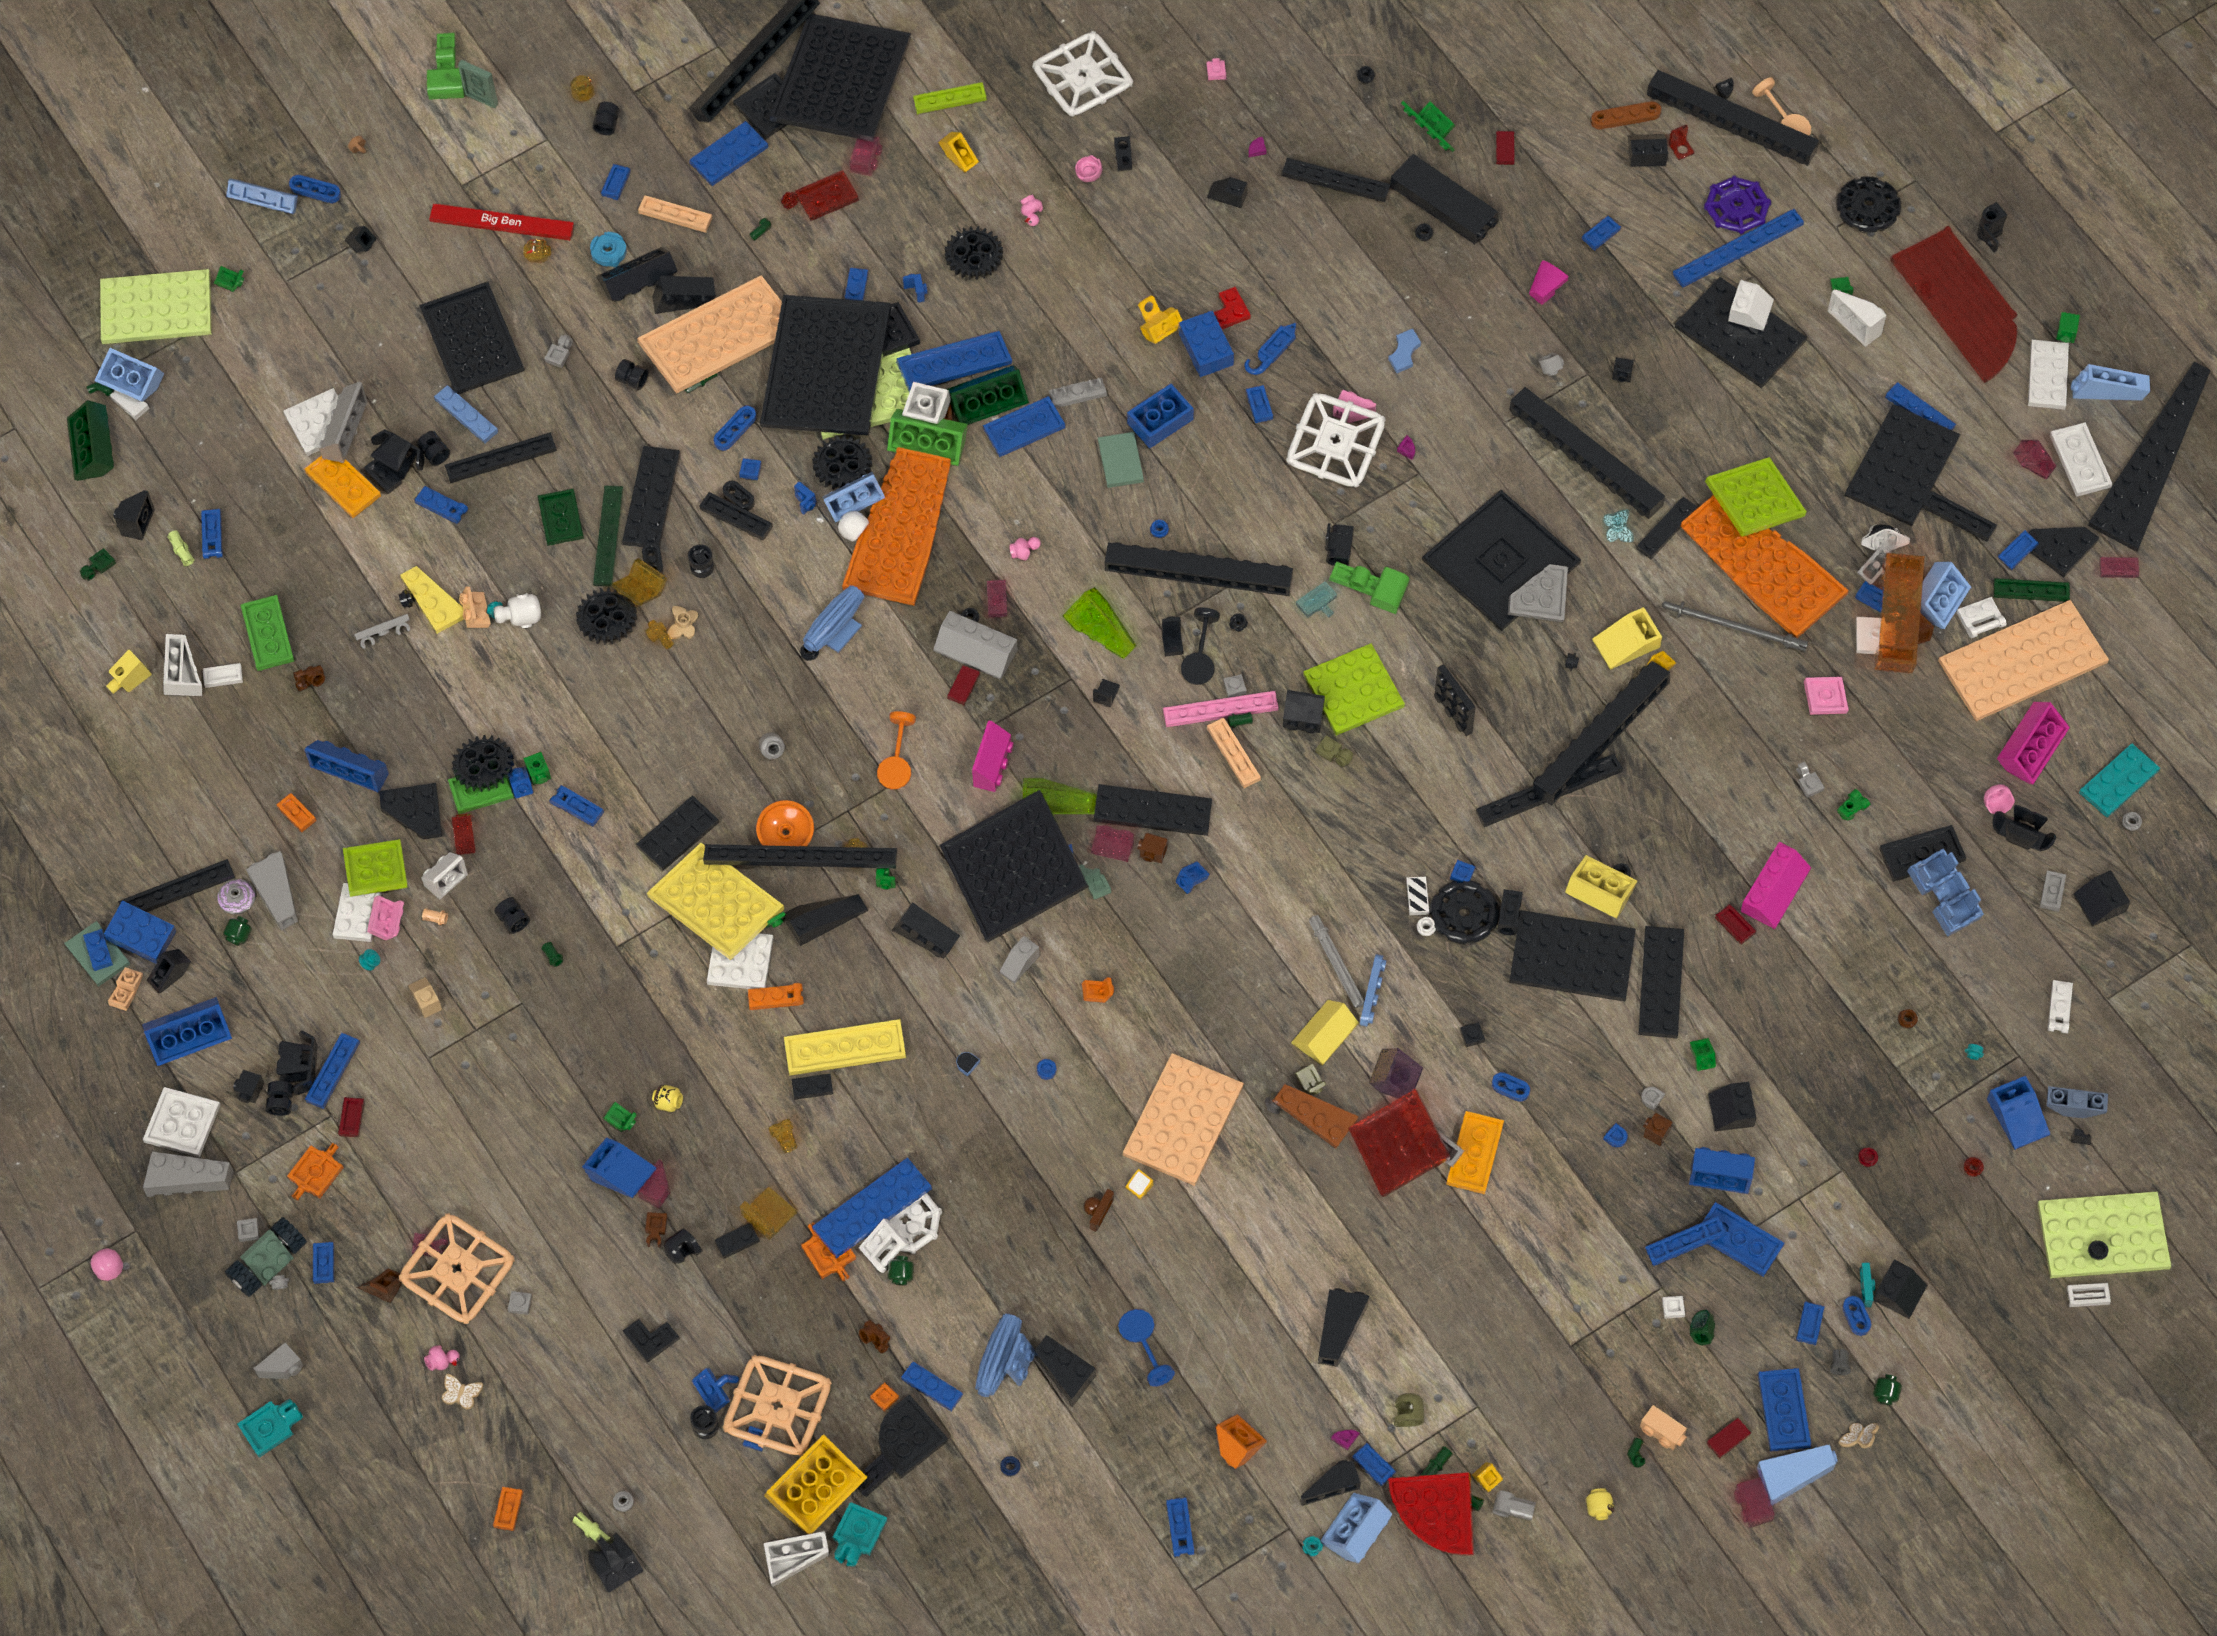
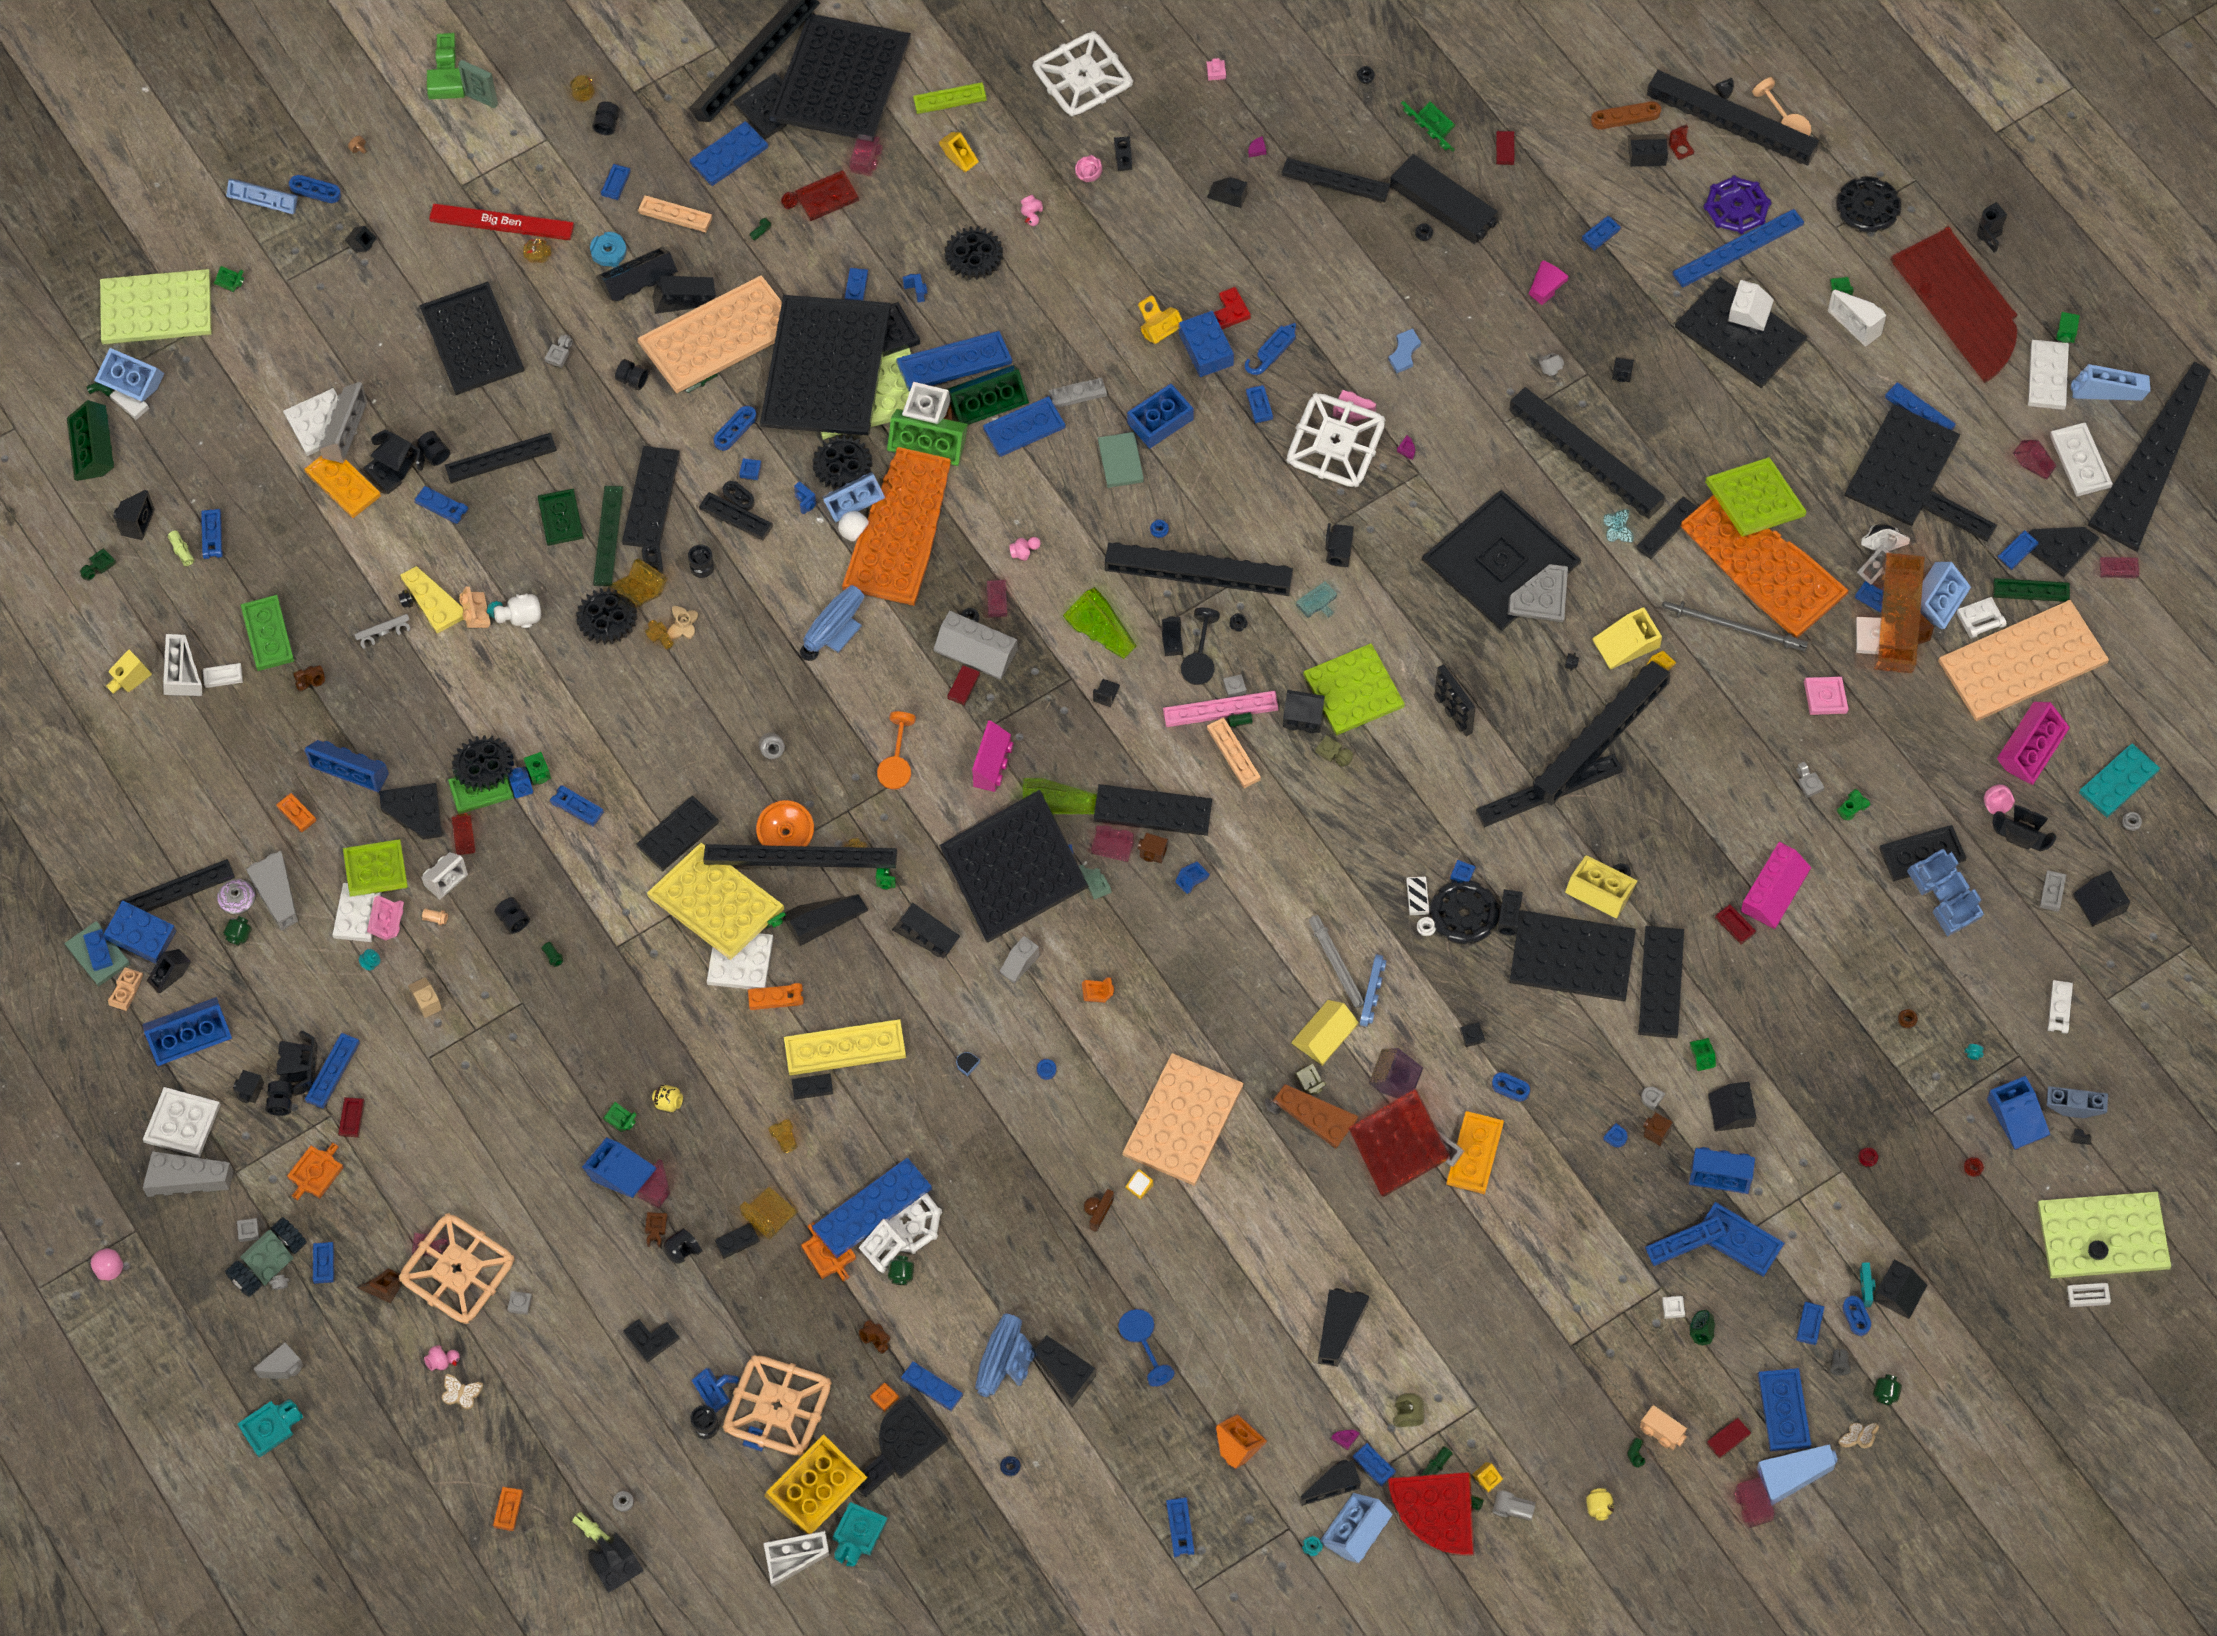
medium blue plate [434,385,498,444] -> none
bright green plate [1329,562,1410,614] -> none

